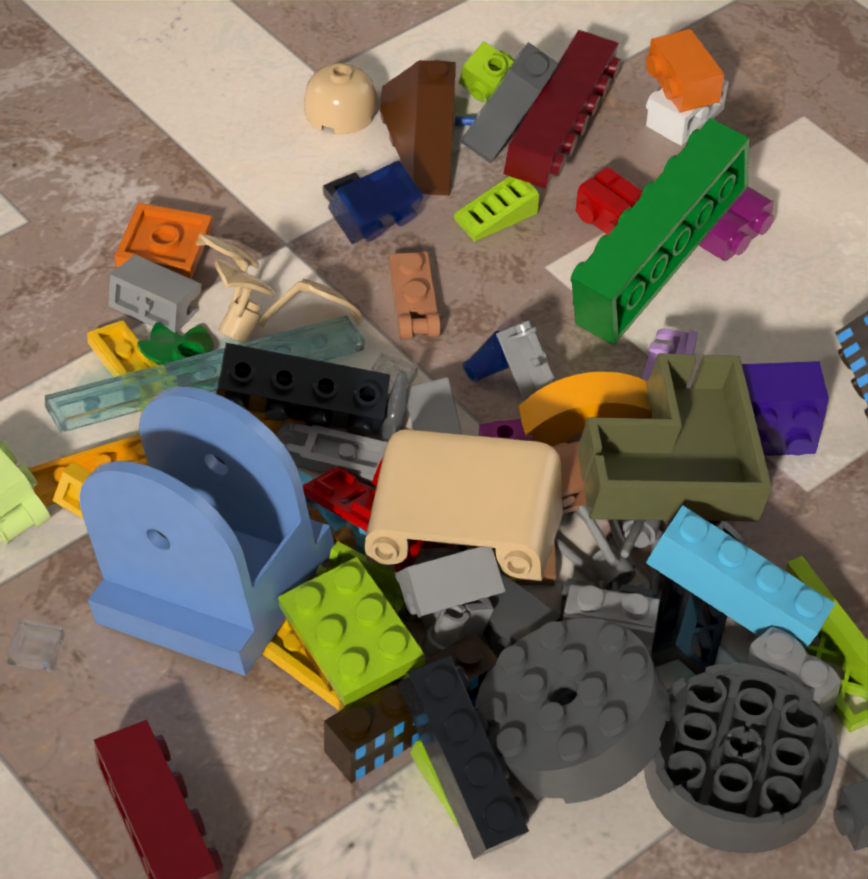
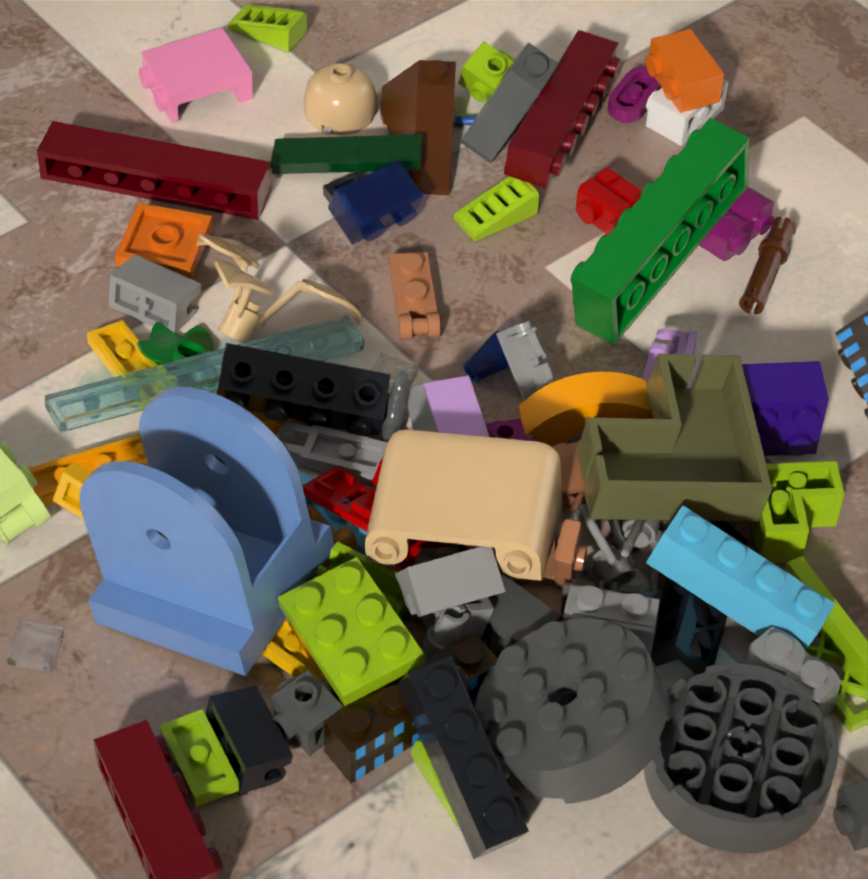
none -> dark red brick [37,121,271,220]
none -> bright pink panel [139,28,253,122]
none -> lime plate [159,709,239,808]
none -> black hinge [206,685,293,797]
none -> lime slope [228,4,307,52]
none -> dark green tile [270,134,424,174]
none -> dark grey brick [272,670,343,756]
none -> lavender hinge [424,375,489,437]
none -> nougat plate [554,519,588,589]
none -> magenta plate [608,67,661,123]
none -> reddish brown pin [739,217,797,315]
none -> lime brick [751,461,845,563]

